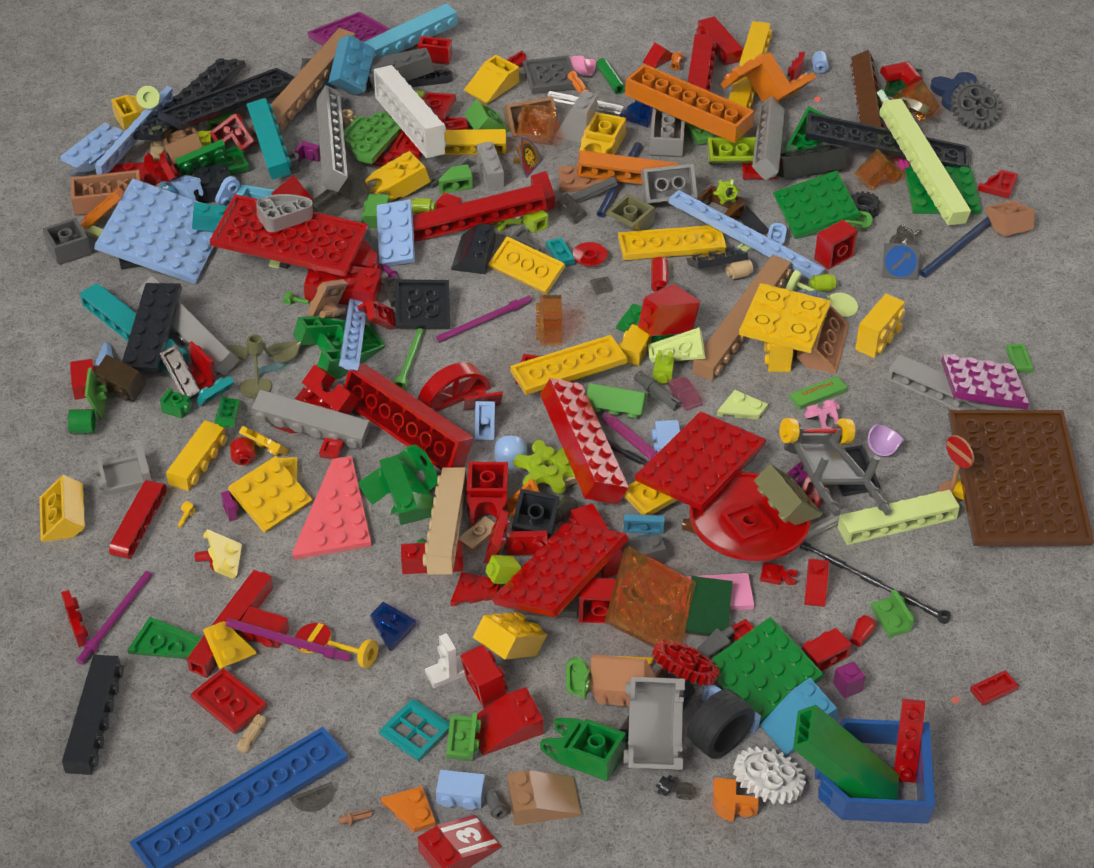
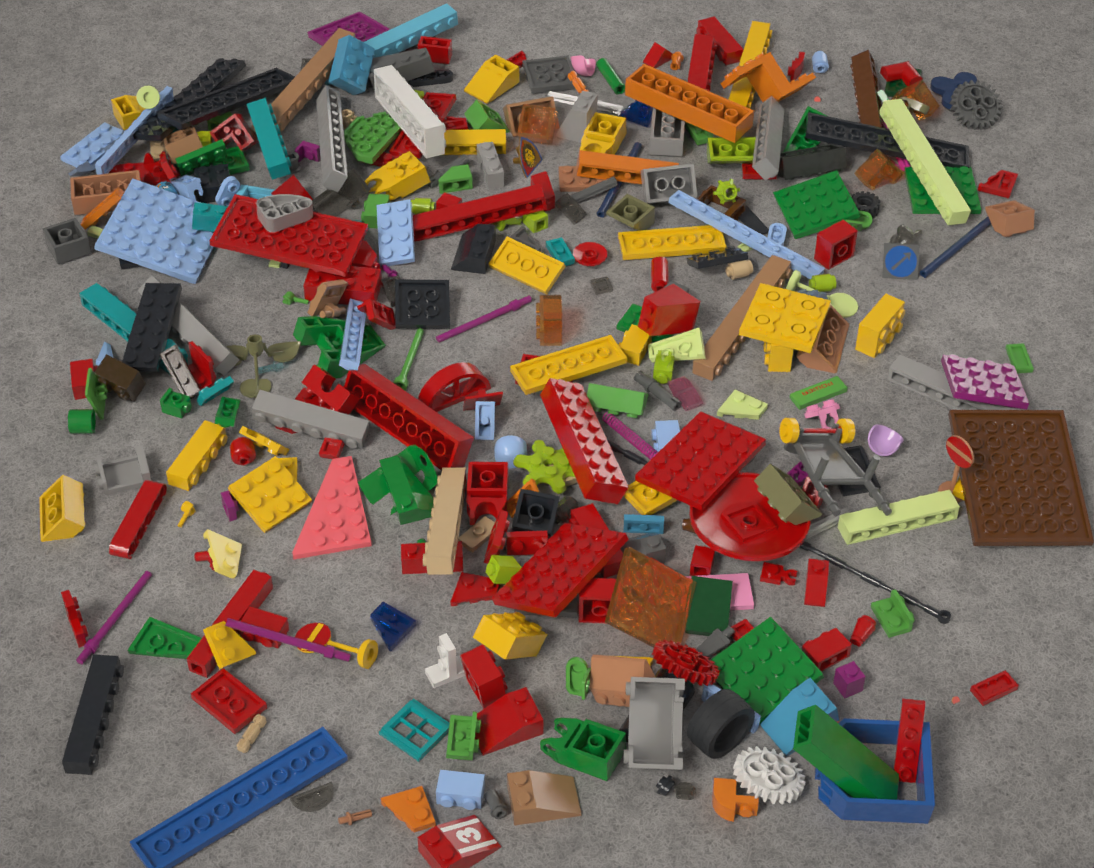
none -> red brick [690,545,715,576]

